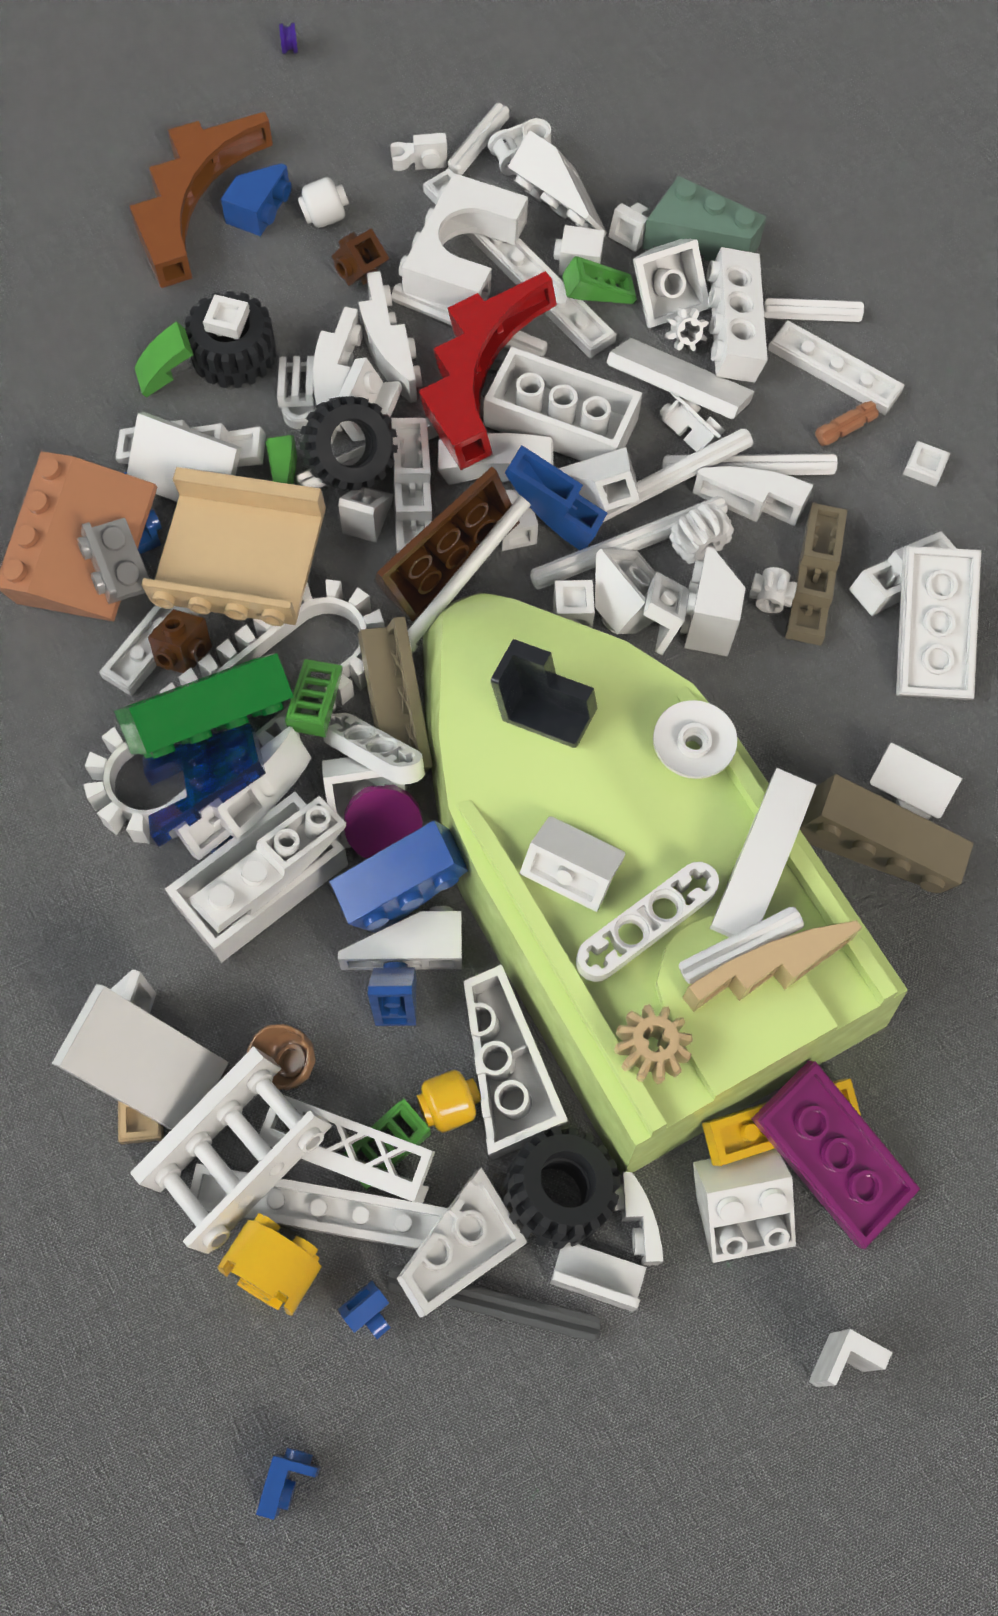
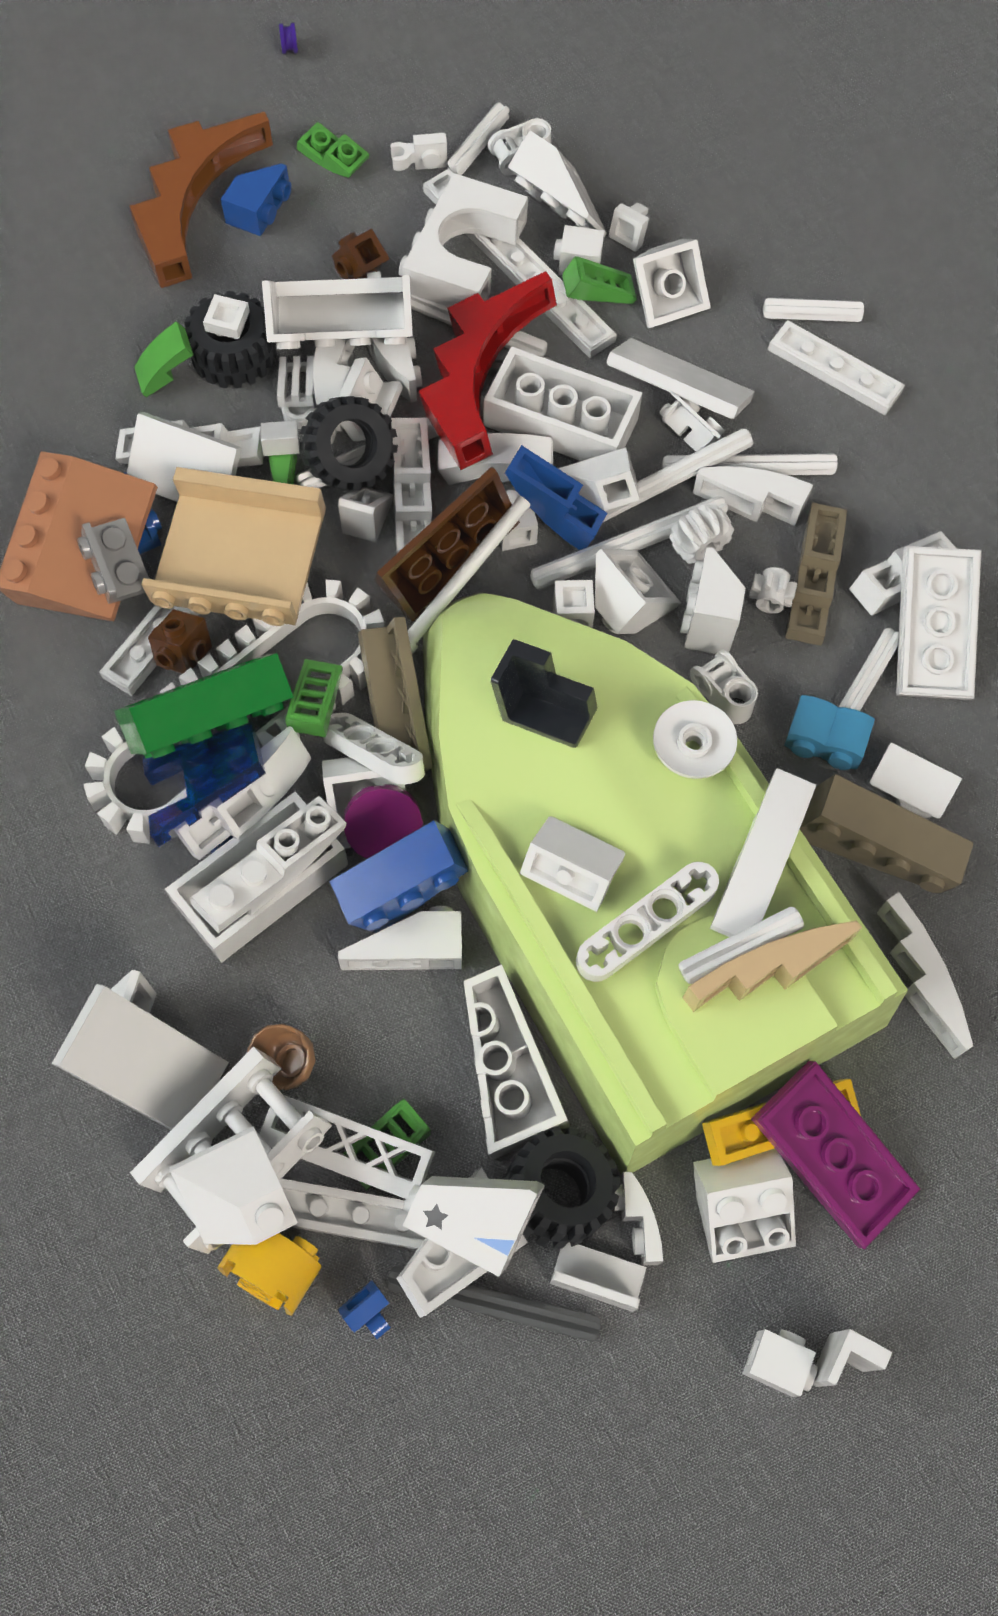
tan tile [118,1101,164,1144] -> none
blue bracket [256,1448,320,1520] -> none
white head [298,177,349,229] -> none
blue slope [368,962,416,1026] -> none
yellow head [416,1070,481,1133] -> none
tan gear [614,1004,693,1084] -> none
sand green wedge [642,176,767,261] -> none
white panel [643,572,689,655] -> none
white gear [665,307,709,351] -> none
white brick [706,247,768,383] -> none
nougat axle [815,401,879,446] -> none
white tile [903,441,950,487] -> none
none -> white slope [169,1126,298,1245]
none -> white slope [261,420,300,456]
none -> white windscreen [262,275,413,349]
none -> bright green slope [297,122,369,178]
none -> white slope [403,1176,545,1277]
none -> white piece [690,650,758,724]
none -> white brick [742,1329,818,1397]
none -> dark azure brick [784,695,875,770]
none -> white axle [839,628,899,711]
none -> white slope [877,892,973,1059]

